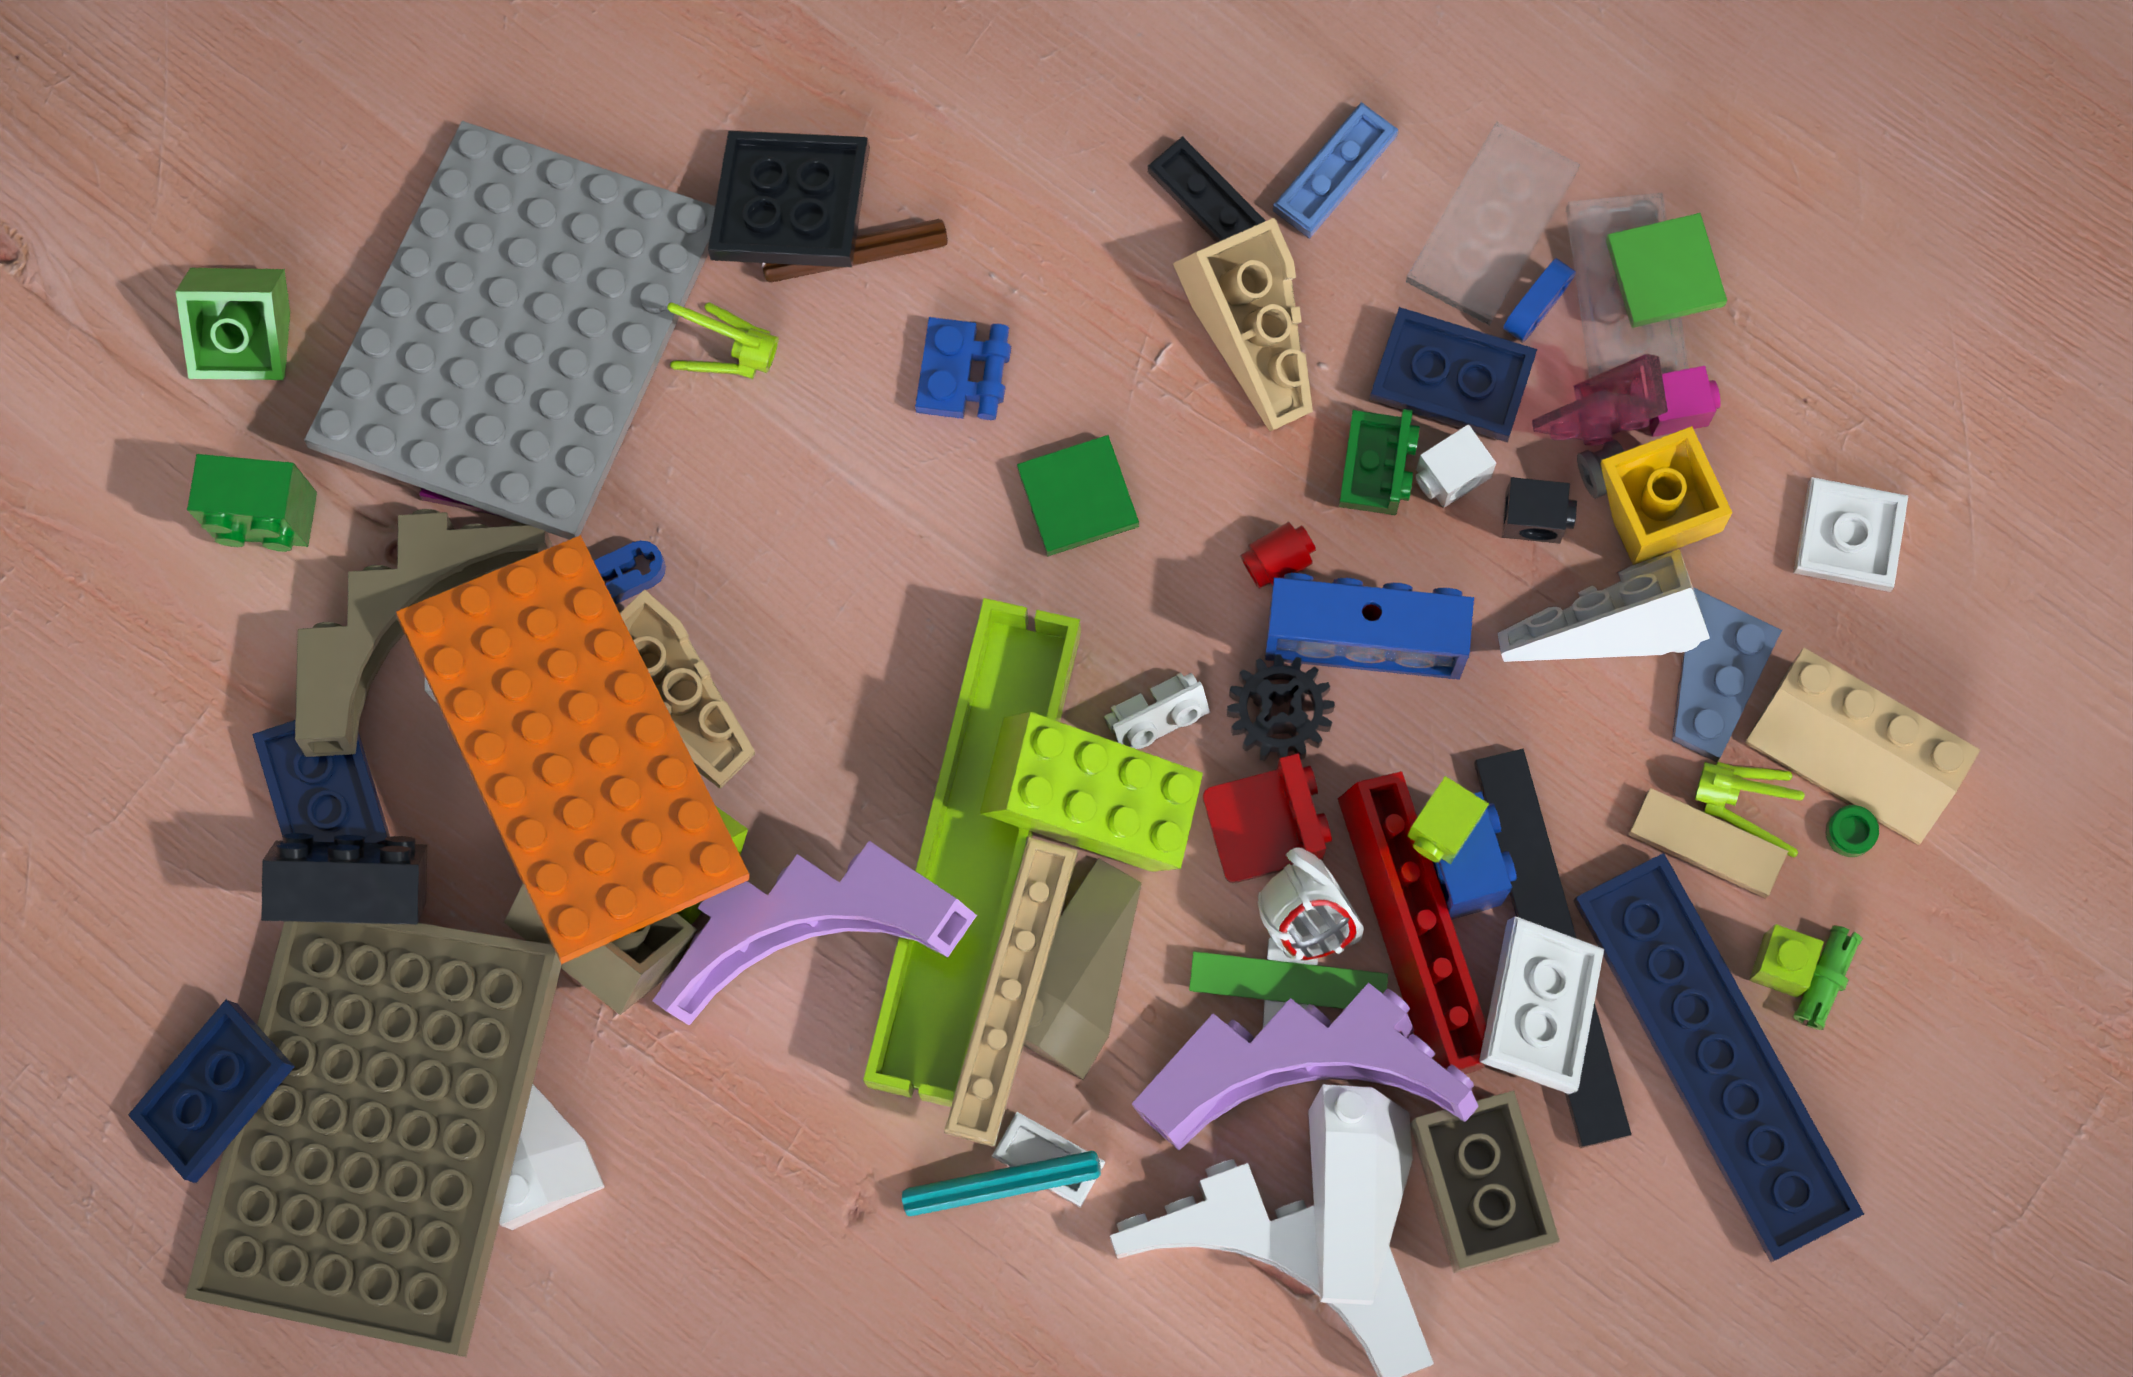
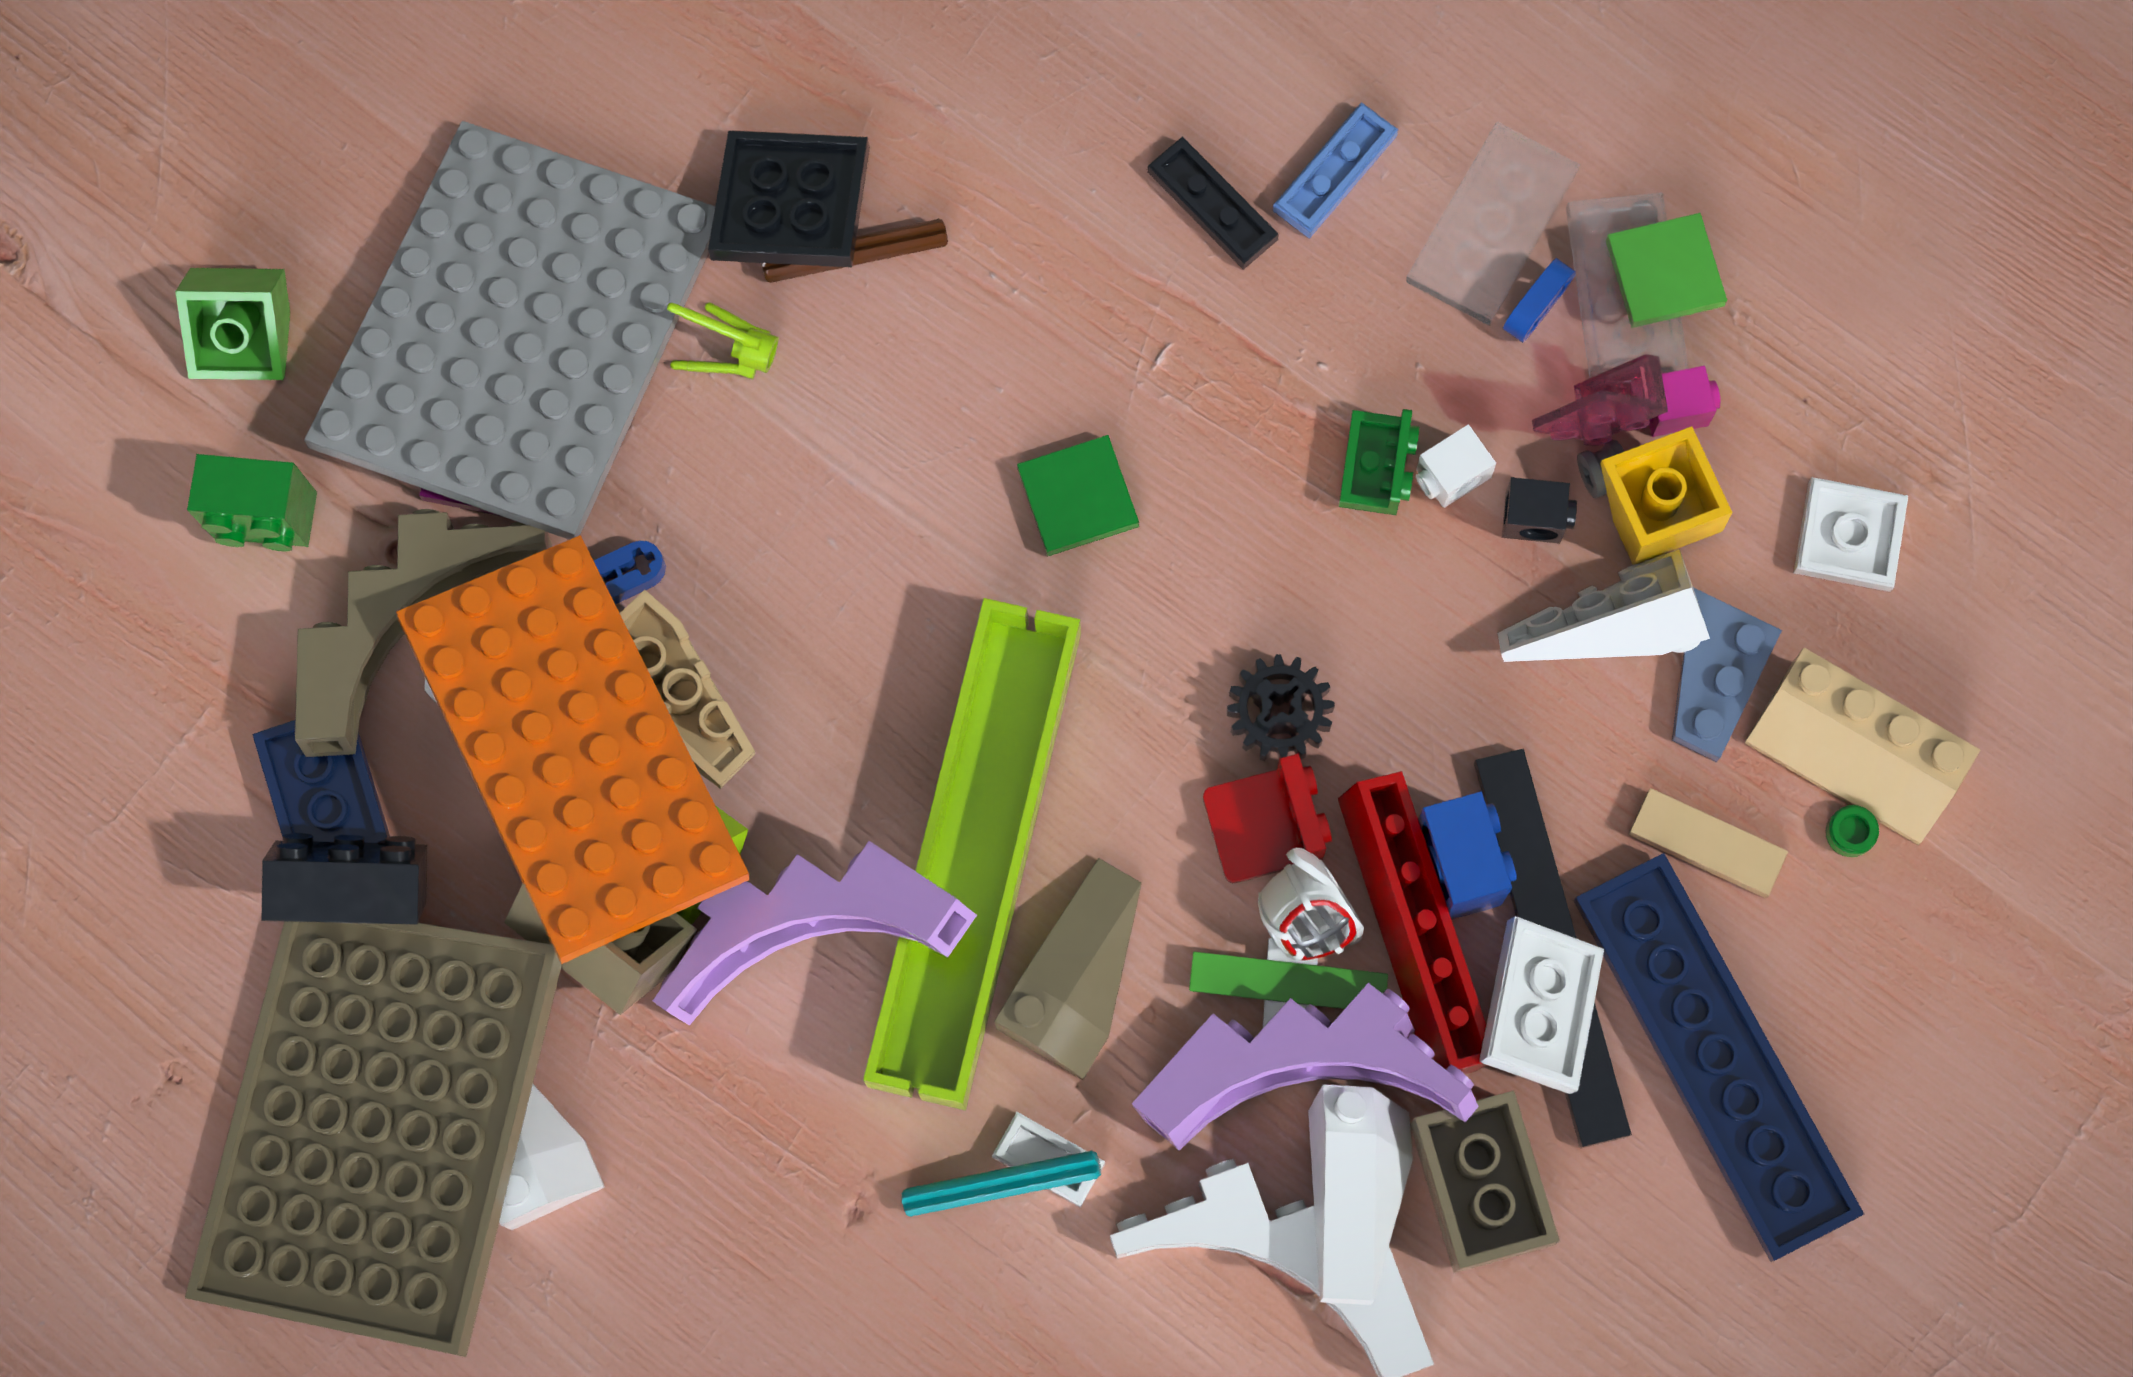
dark blue plate [128,1000,295,1183] -> none
blue plate [915,317,1011,420] -> none
tan tile [944,837,1078,1147] -> none
lime brick [980,712,1203,872] -> none
white hinge [1104,673,1210,749] -> none
tan wedge [1173,217,1313,431] -> none
red brick [1240,522,1316,589] -> none
blue brick [1265,573,1474,680] -> none
dark blue plate [1369,307,1537,443] -> none
lime brick [1408,776,1489,864] -> none
lime plant [1695,762,1805,857] -> none
lime brick [1749,924,1824,998] -> none
bright green pin [1793,925,1863,1030] -> none

